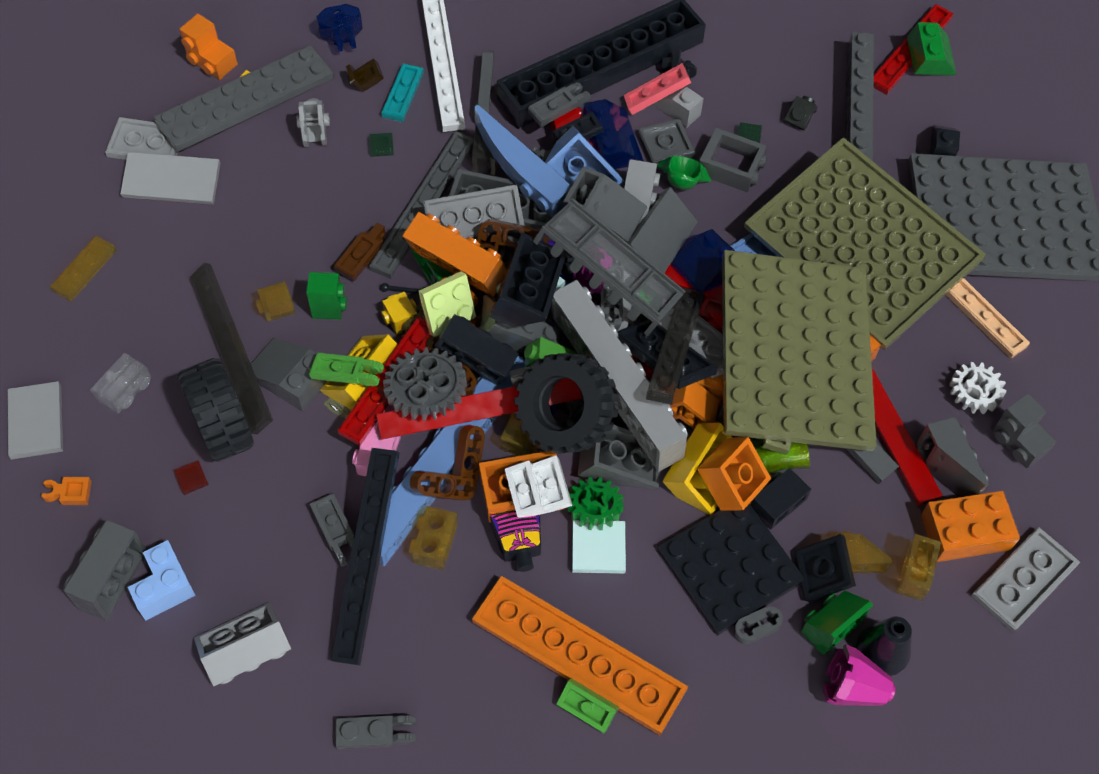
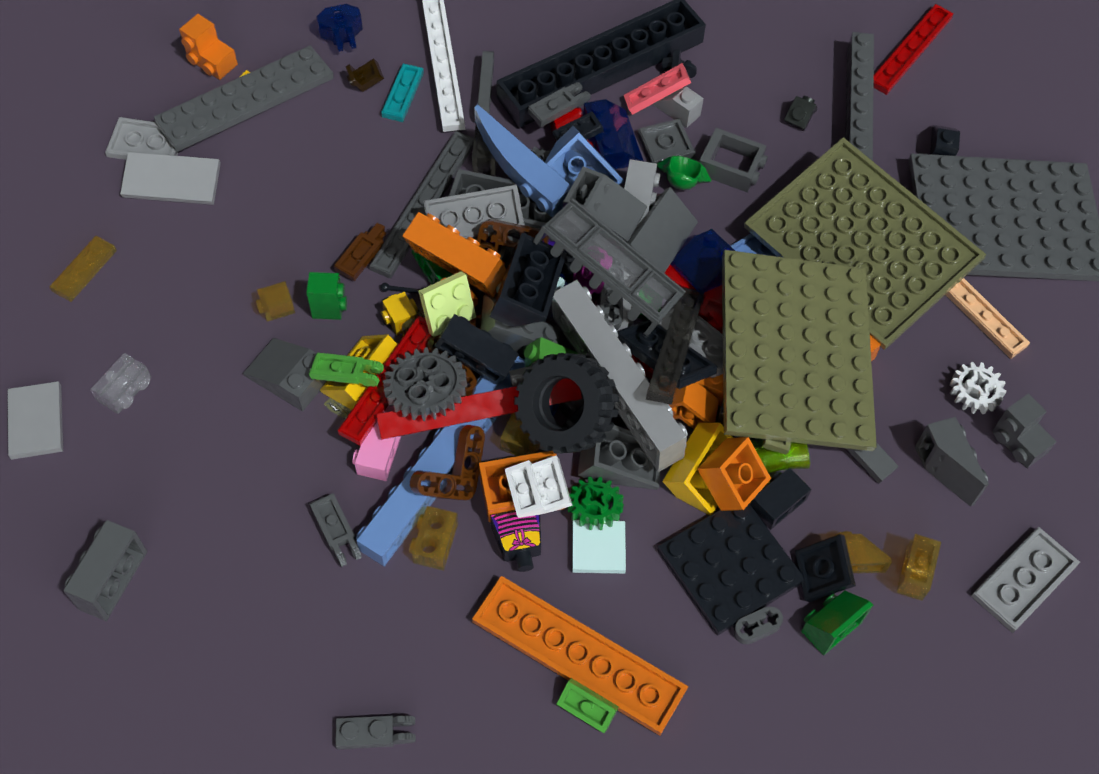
orange plate [41,477,92,505] -> none
light blue brick [128,540,196,621] -> none
clear red tile [174,460,209,495] -> none
black tyre [177,358,254,462] -> none
clear smoke tile [190,263,273,435] -> none
light grey slope [194,602,291,686] -> none
light grey hinge [296,98,330,147] -> none
black plate [331,448,400,666] -> none
clear green tile [370,133,394,157] -> none
clear green tile [738,122,762,143] -> none
dark pink cone [823,645,896,706] -> none
black cone [856,616,912,676] -> none
red tile [872,369,943,507] -> none
green slope [907,22,956,75] -> none
orange brick [921,491,1020,562] -> none

